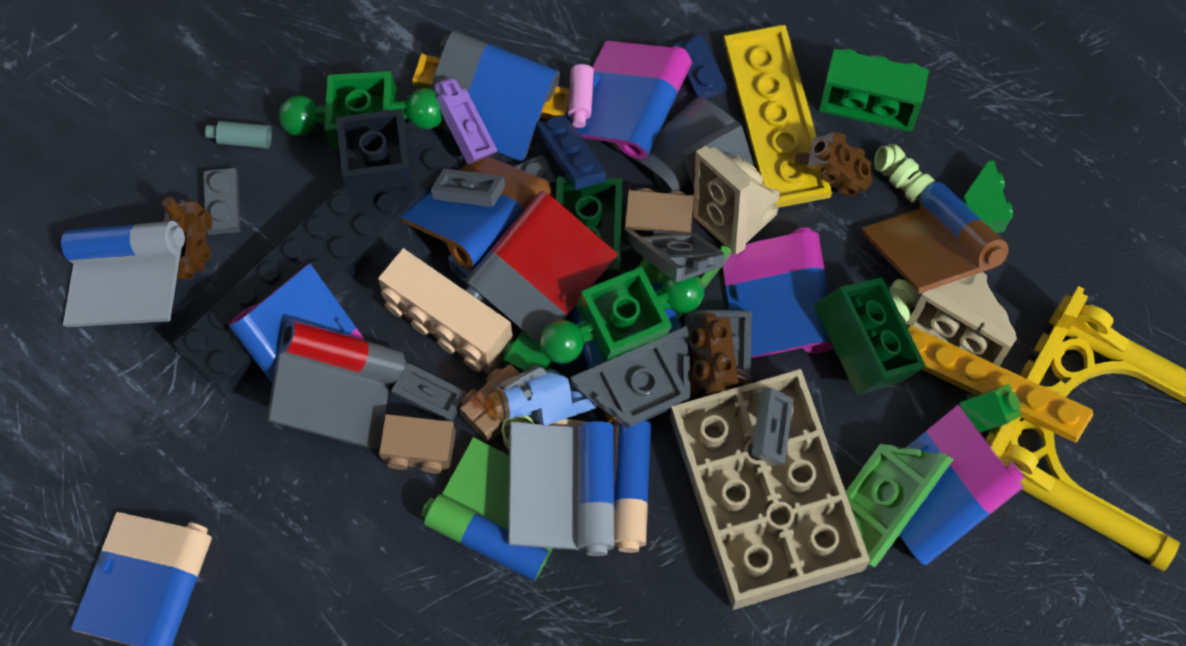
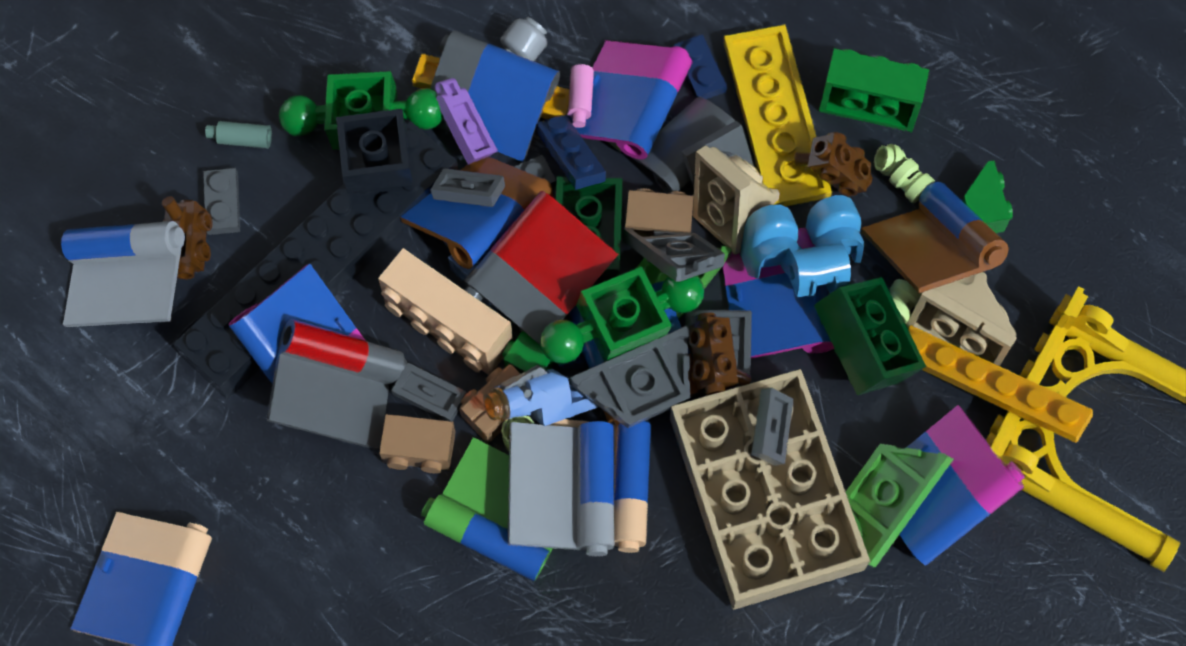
green brick [960,384,1022,432] -> none
none -> light grey head [500,17,547,61]
none -> dark azure piece [740,195,864,297]

